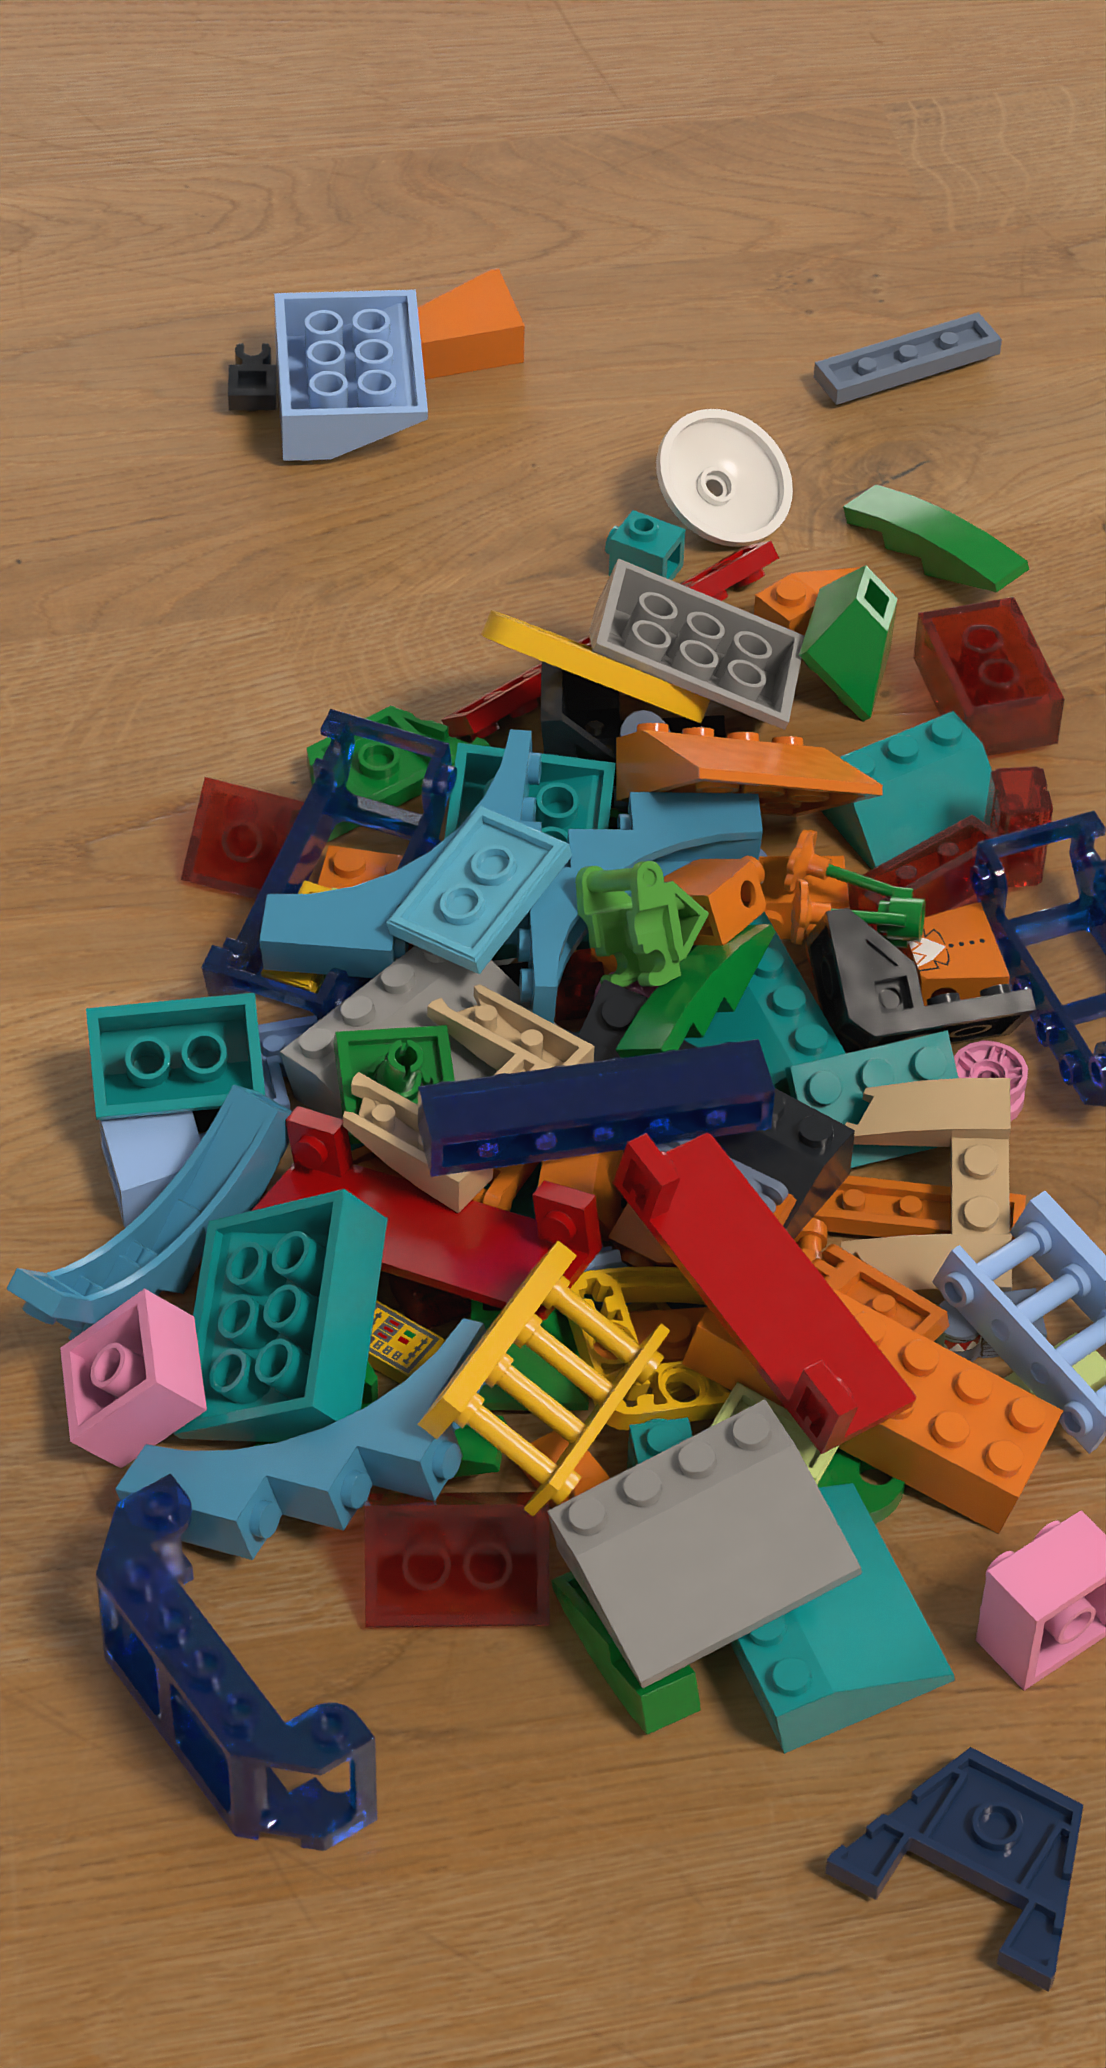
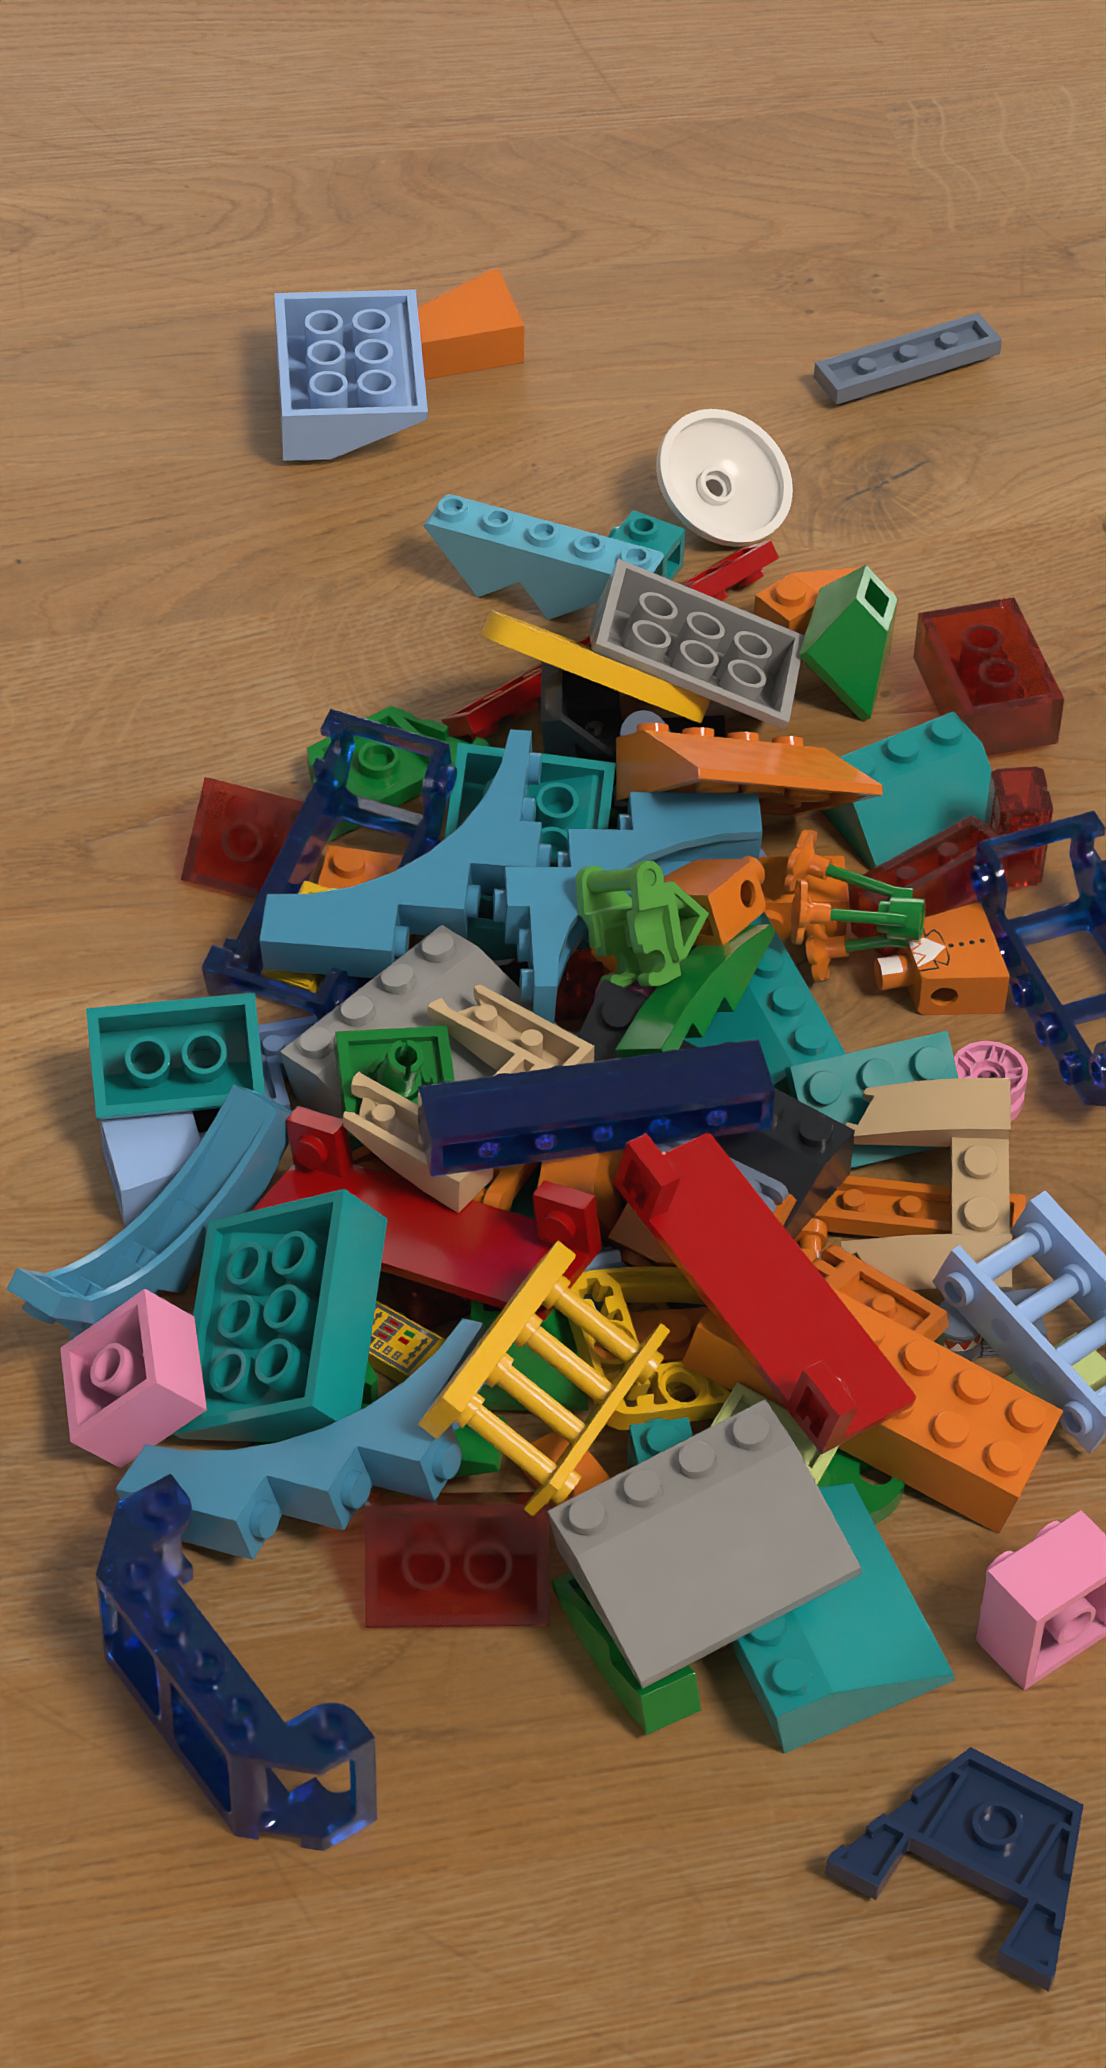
black plate [228,343,277,411] -> none
medium azure tile [386,806,572,974] -> none
black bracket [806,908,1036,1054] -> none
green slope [843,484,1029,593] -> none
none -> medium azure slope [423,494,664,620]

